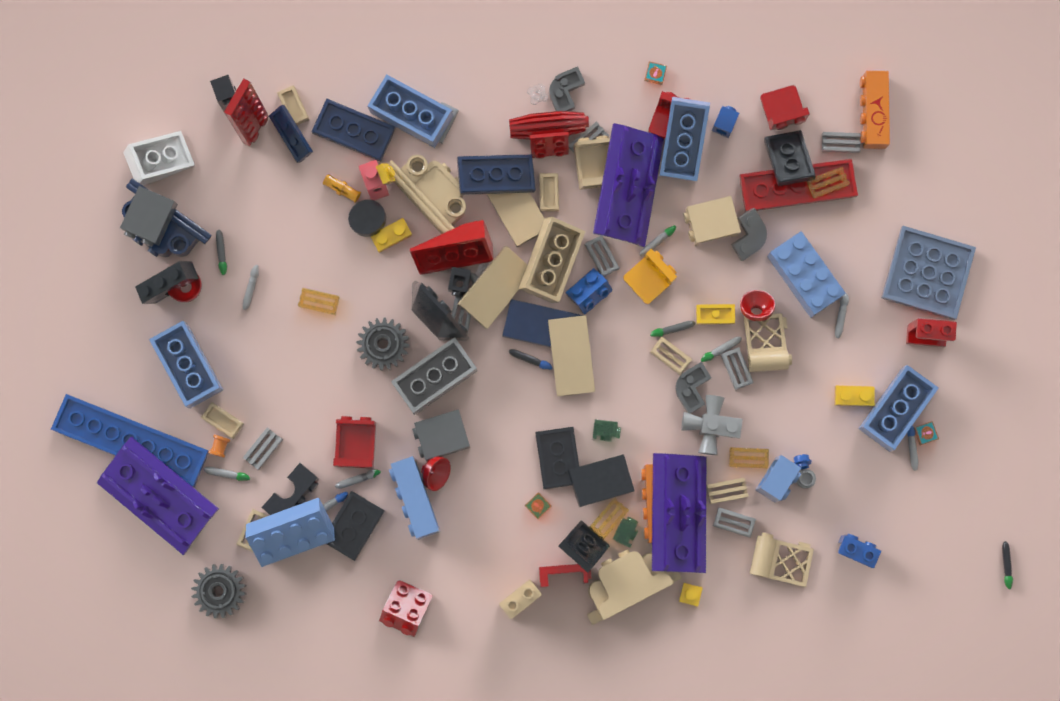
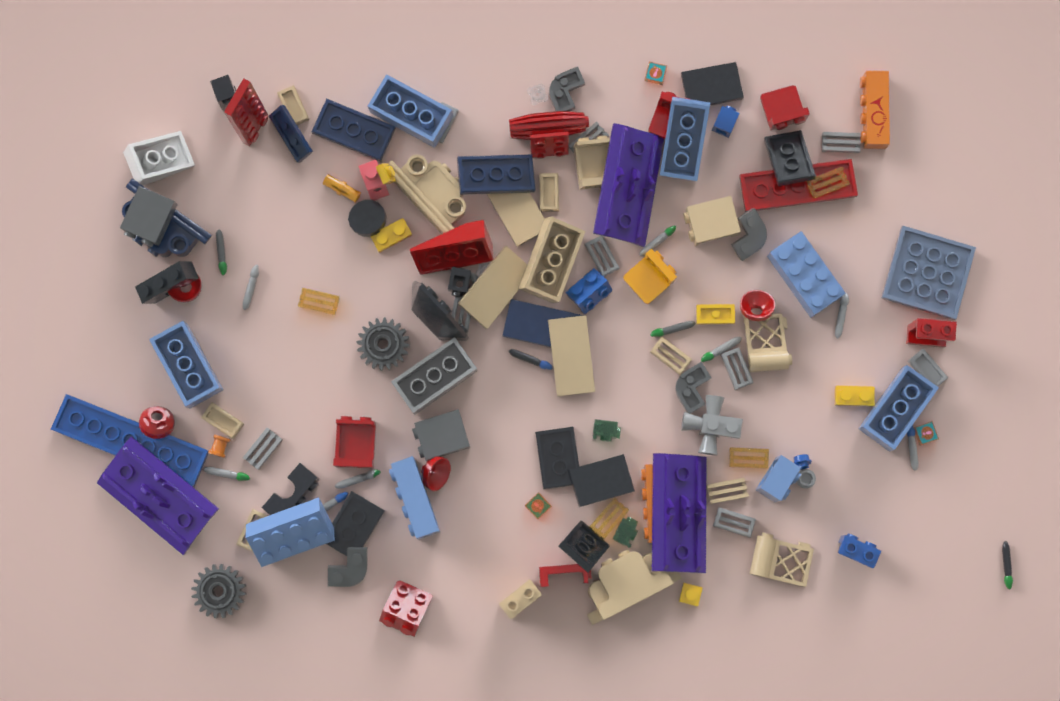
none -> red piece [139,406,175,439]
none -> dark grey plate [328,547,368,587]
none -> black tile [681,62,744,105]
none -> light grey tile [908,349,948,387]

